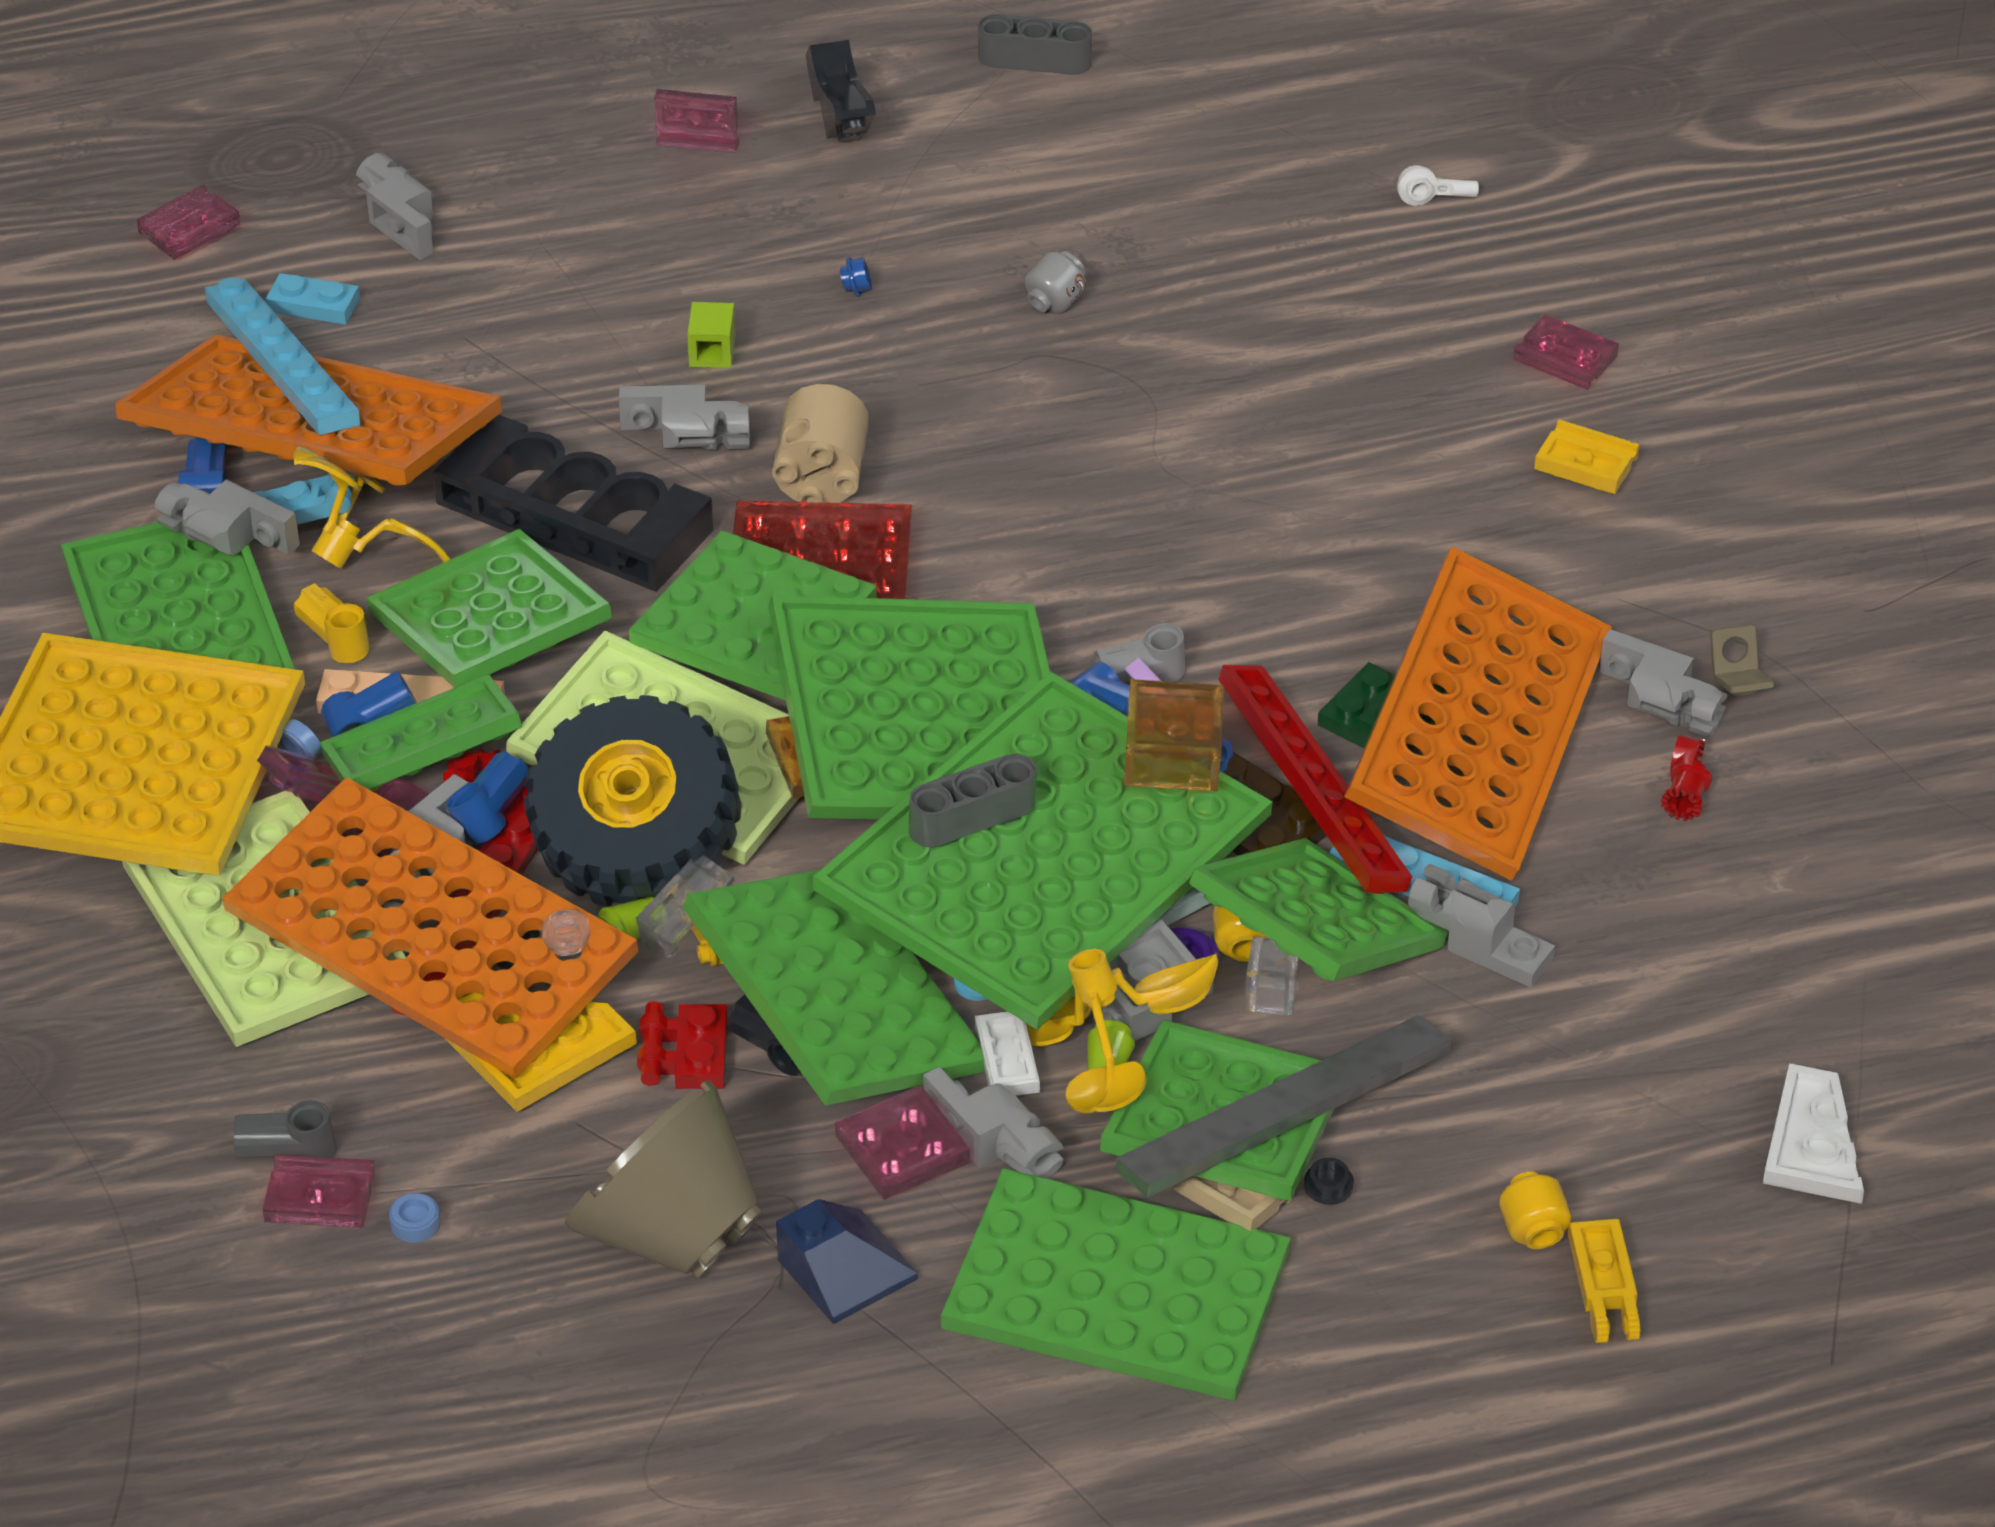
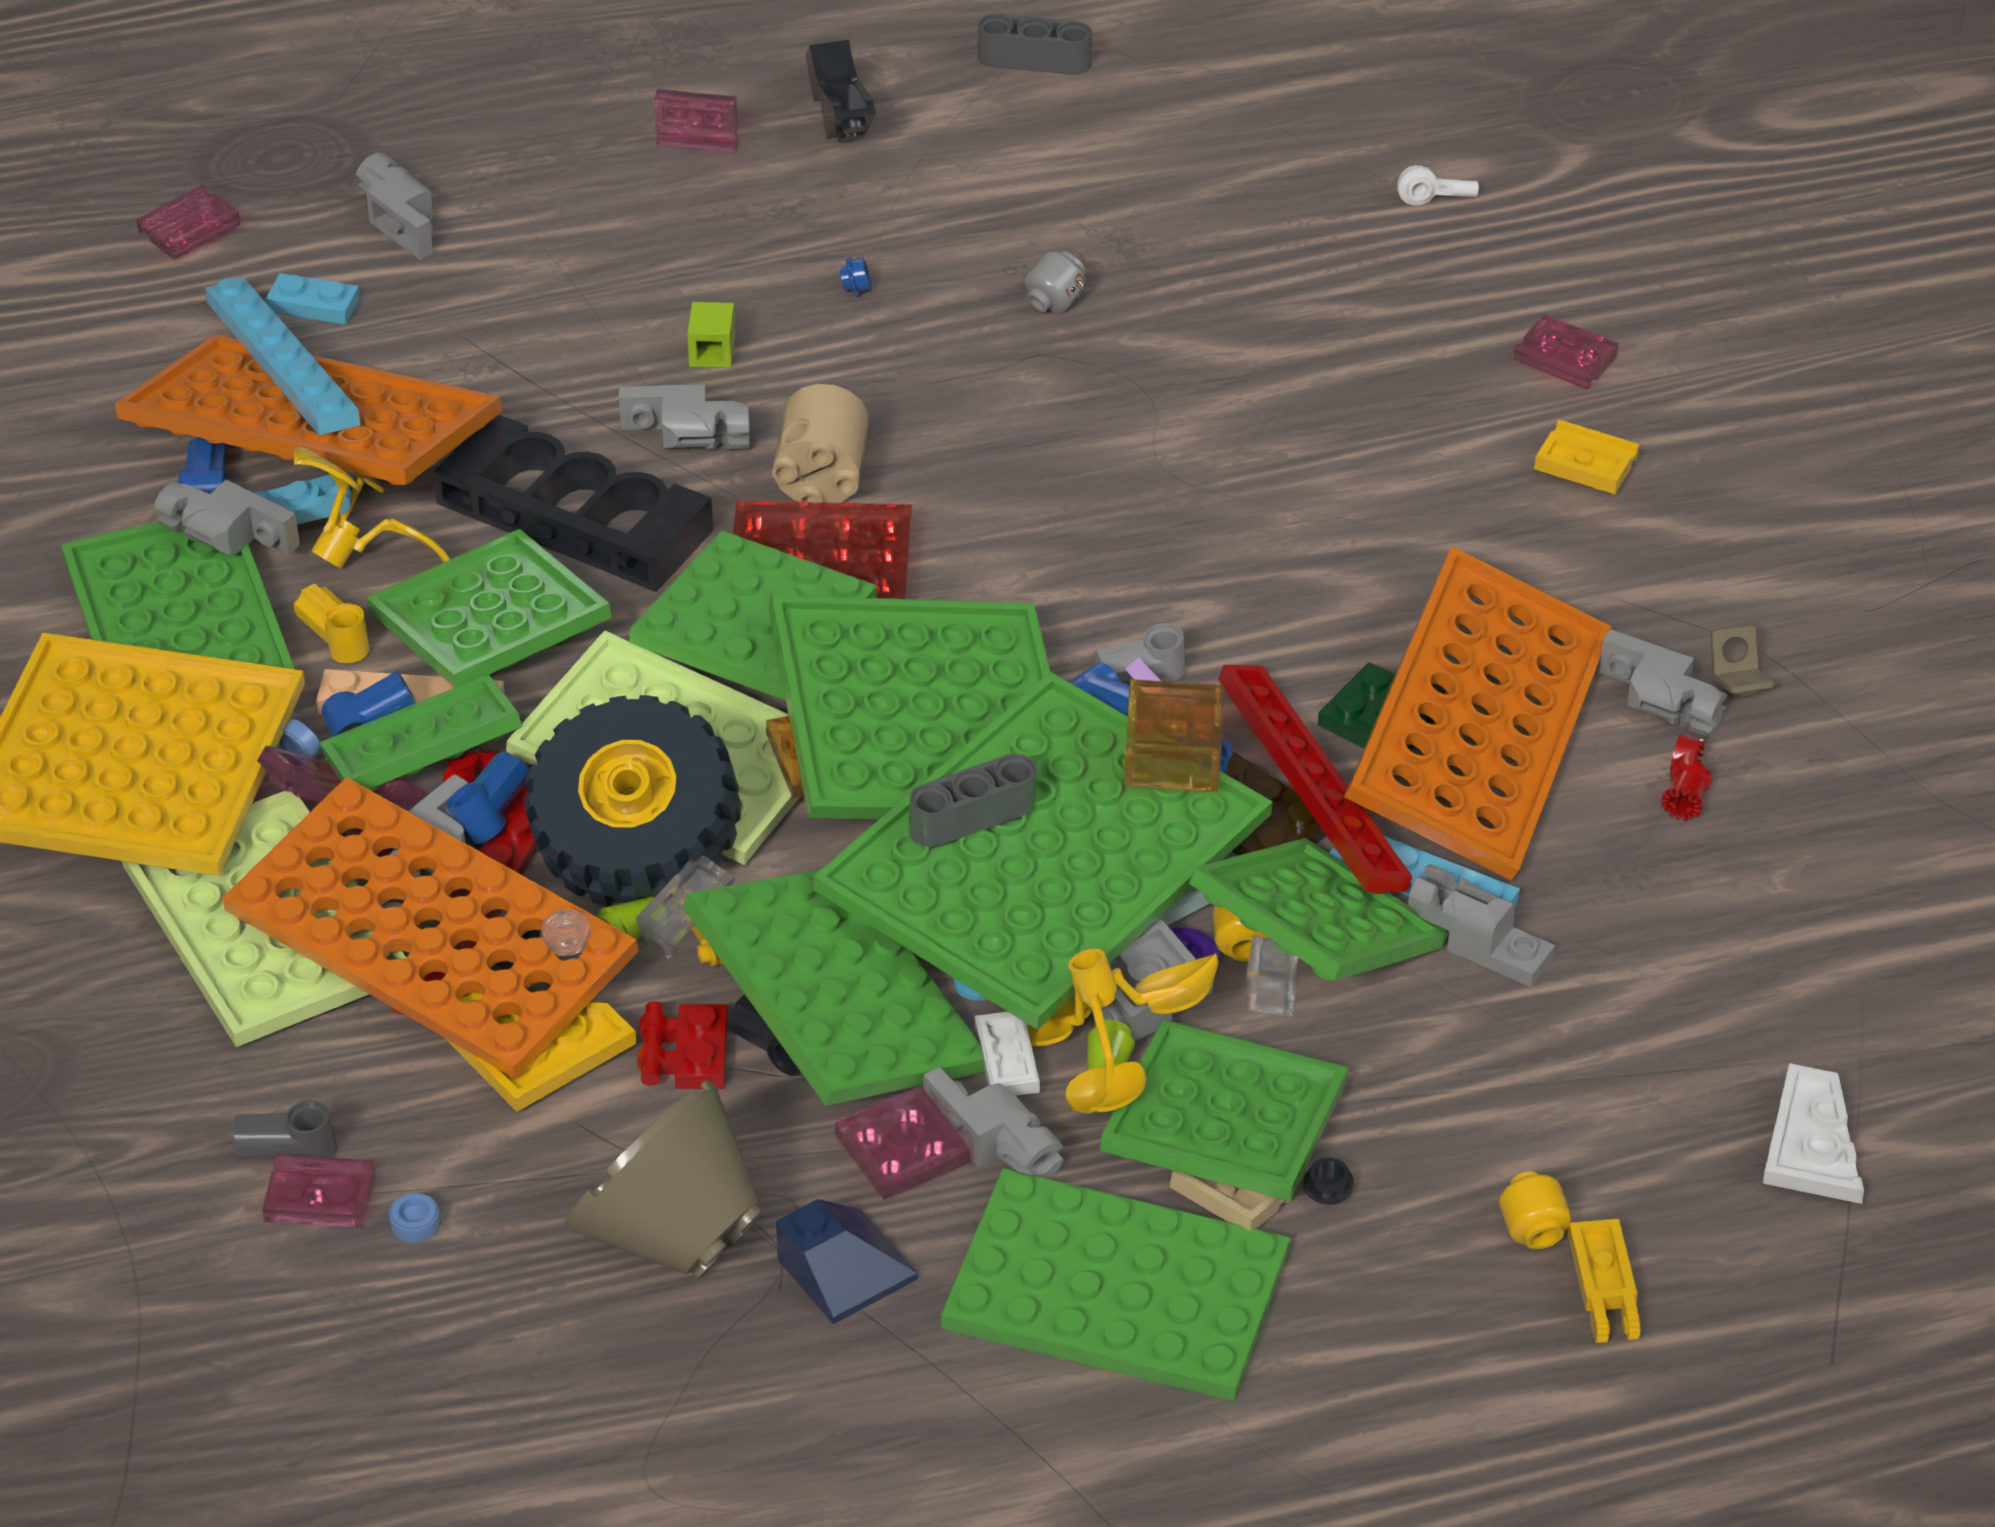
flat silver tile [1116,1014,1452,1198] -> none

